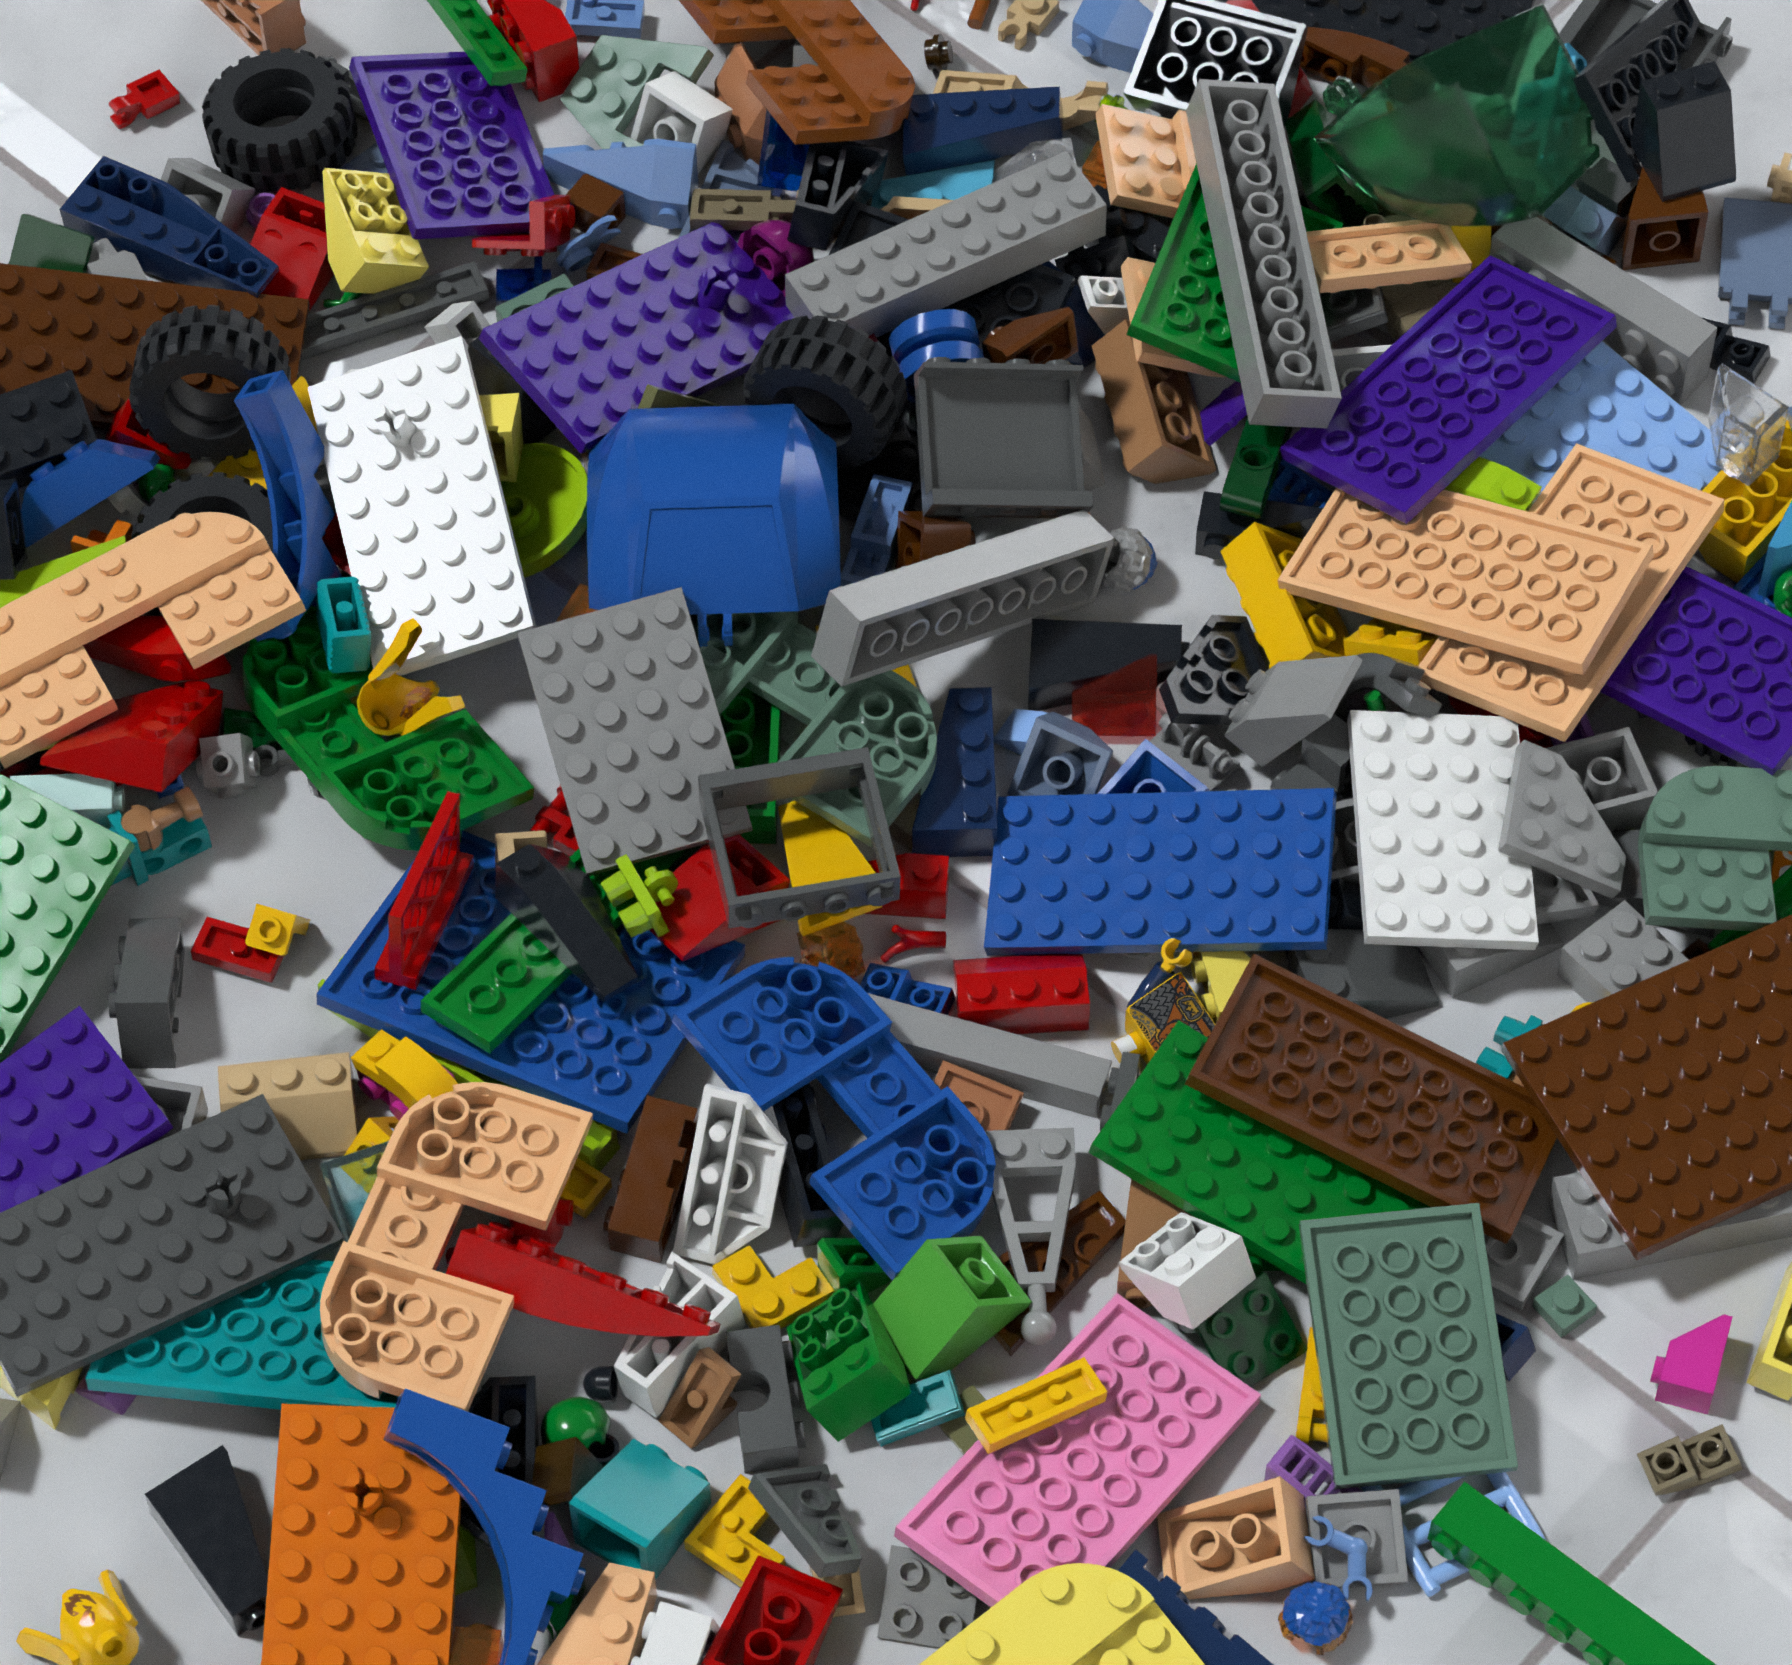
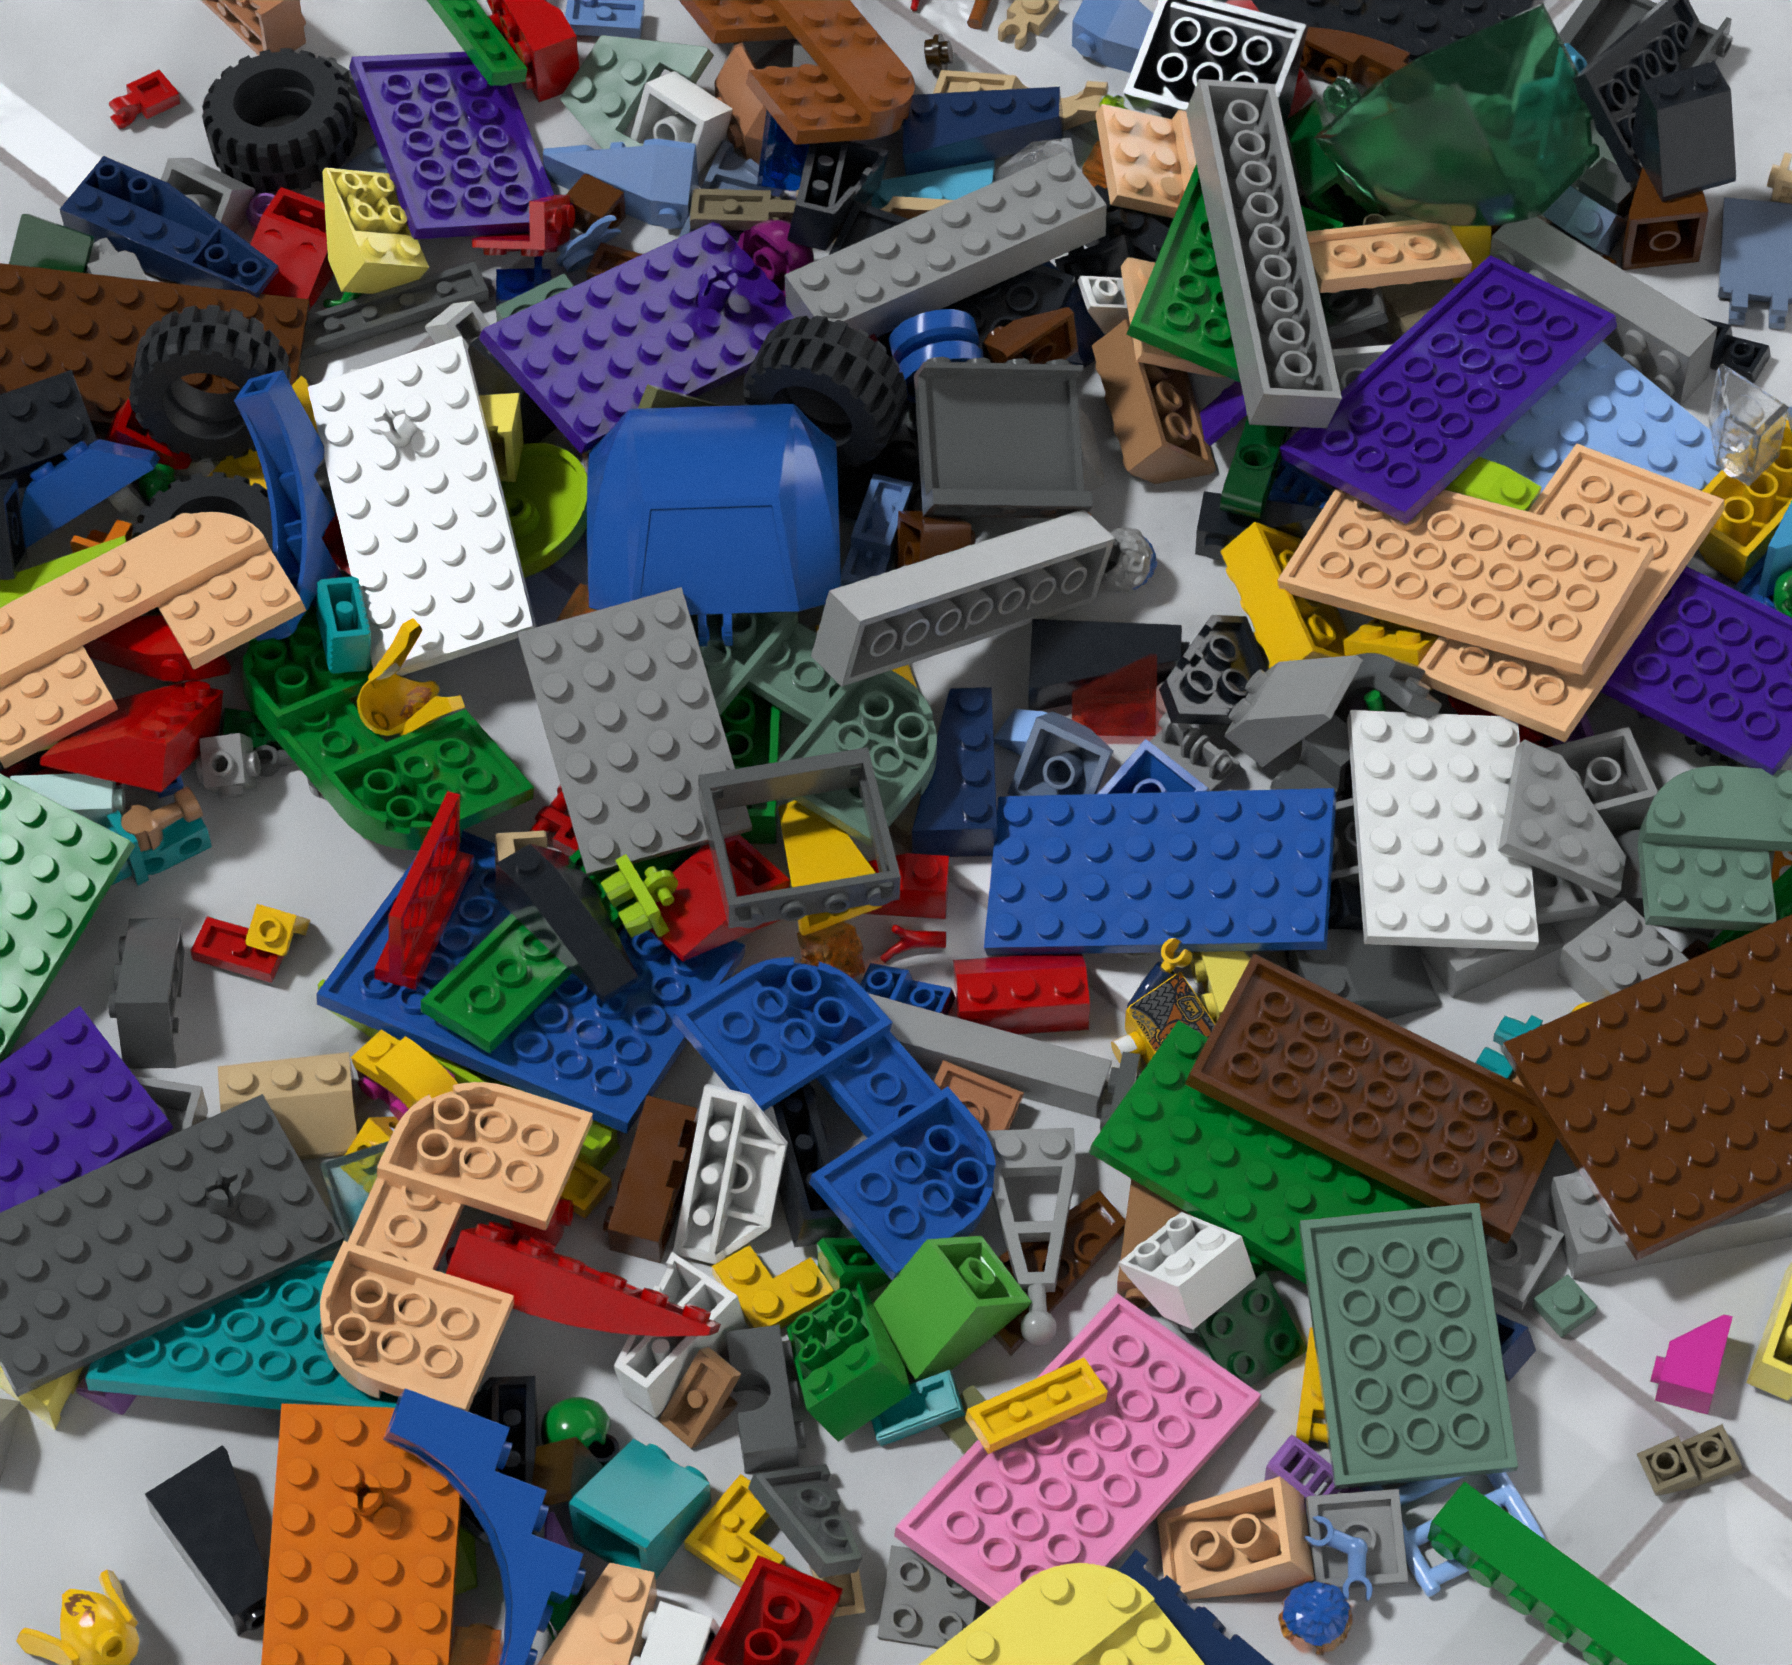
black hinge [583,1366,618,1403] -> none

